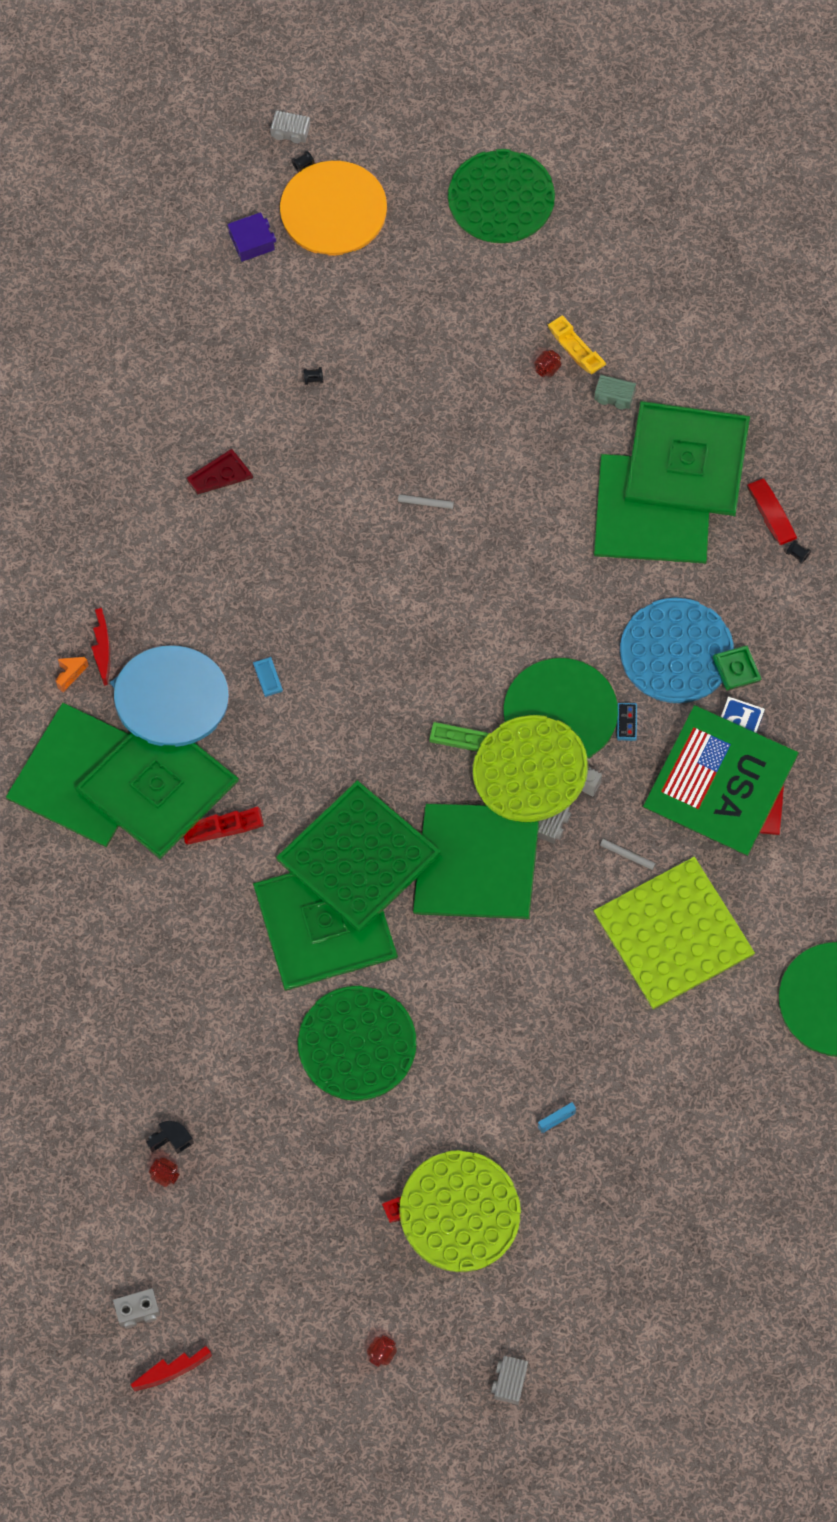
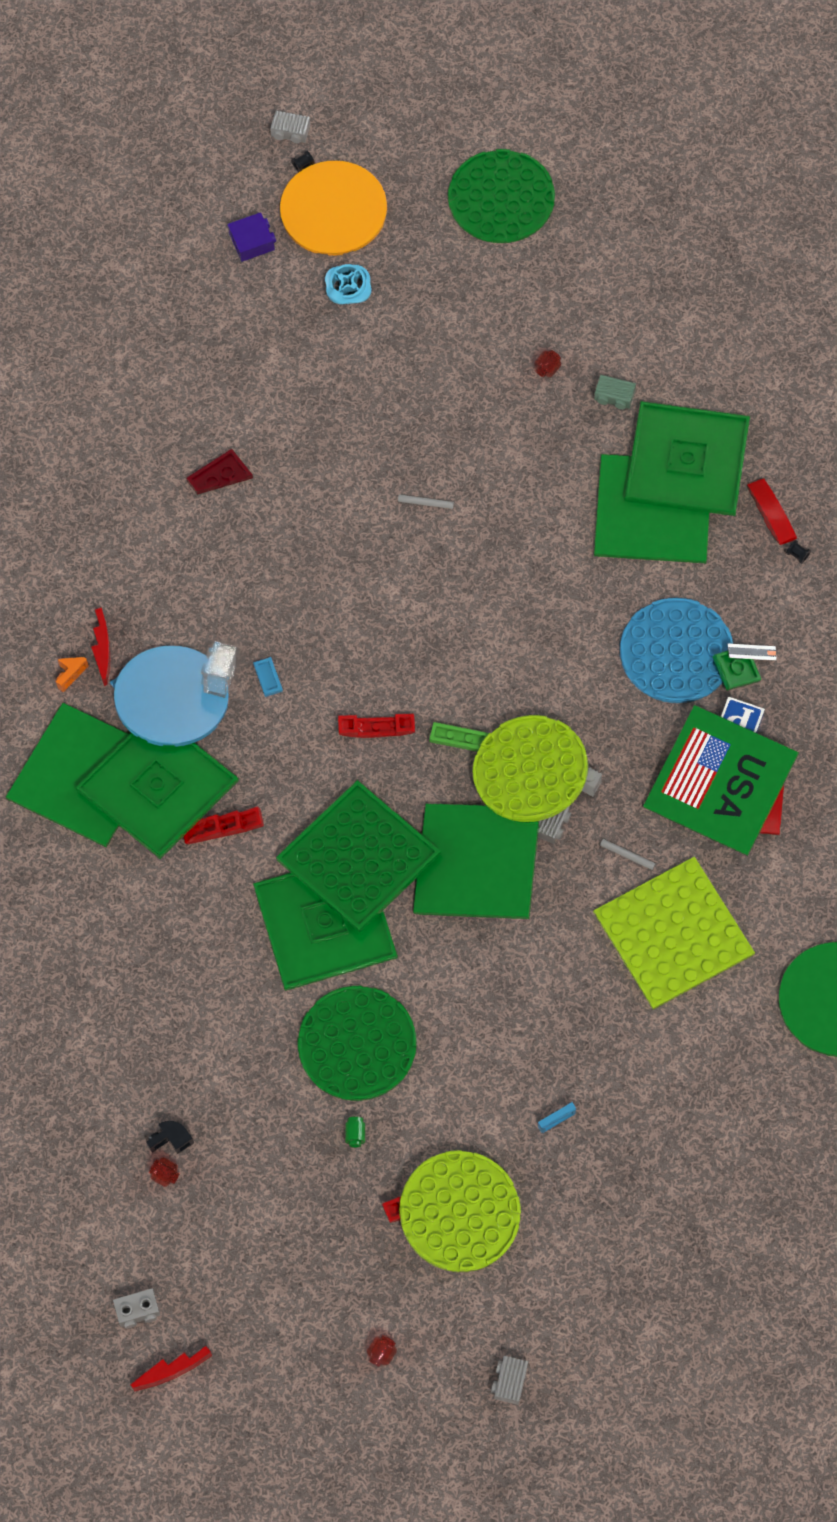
black bush [304,367,324,385] -> none
green tile [504,658,618,759] -> none
yellow slope [548,315,606,375] -> none
tile [617,703,637,741] -> none
none -> clear brick [201,641,237,698]
none -> medium azure piece [325,264,371,304]
none -> red slope [338,714,415,738]
none -> green brick [345,1117,365,1148]
none -> sticker [728,644,776,660]

